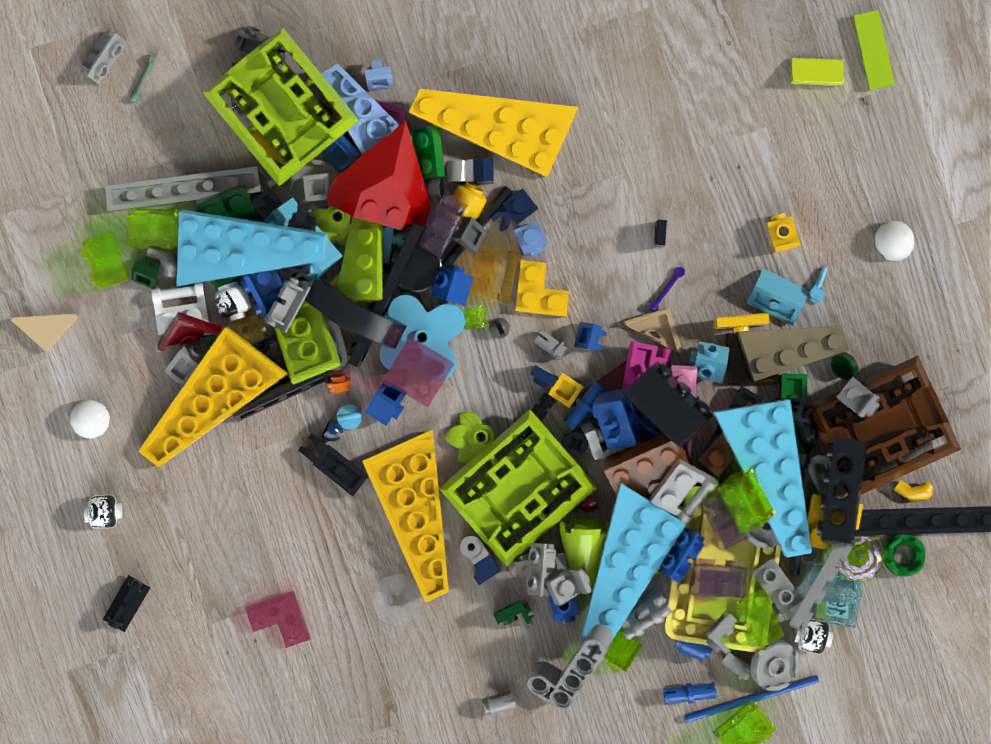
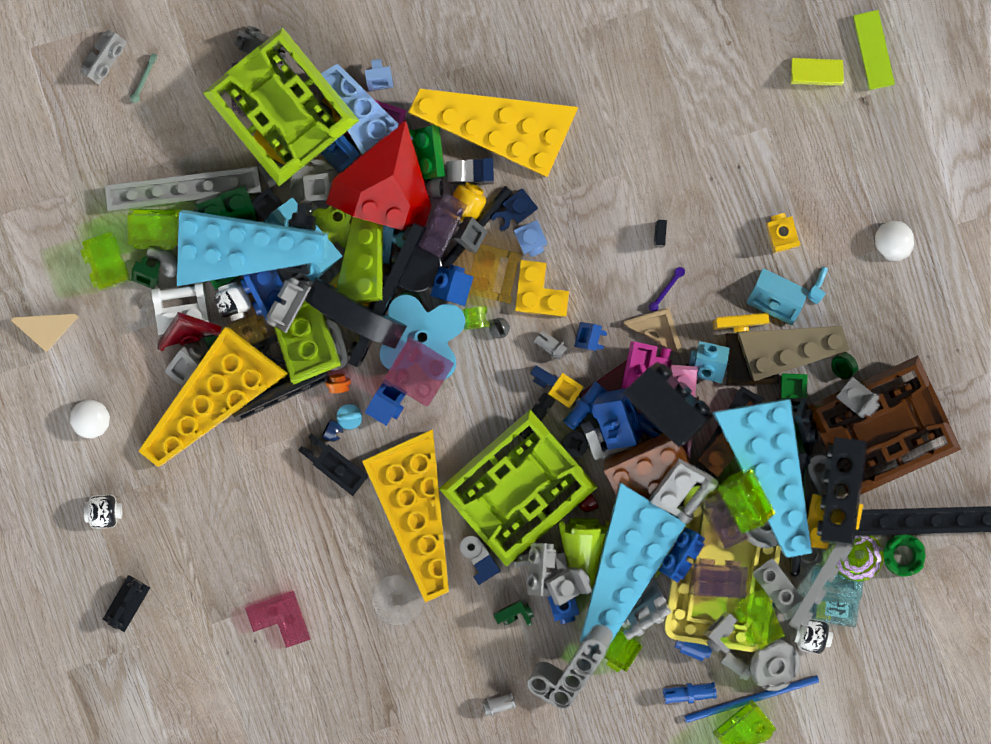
lime plate [445,412,495,463] -> none
yellow arm [893,479,933,502] -> none

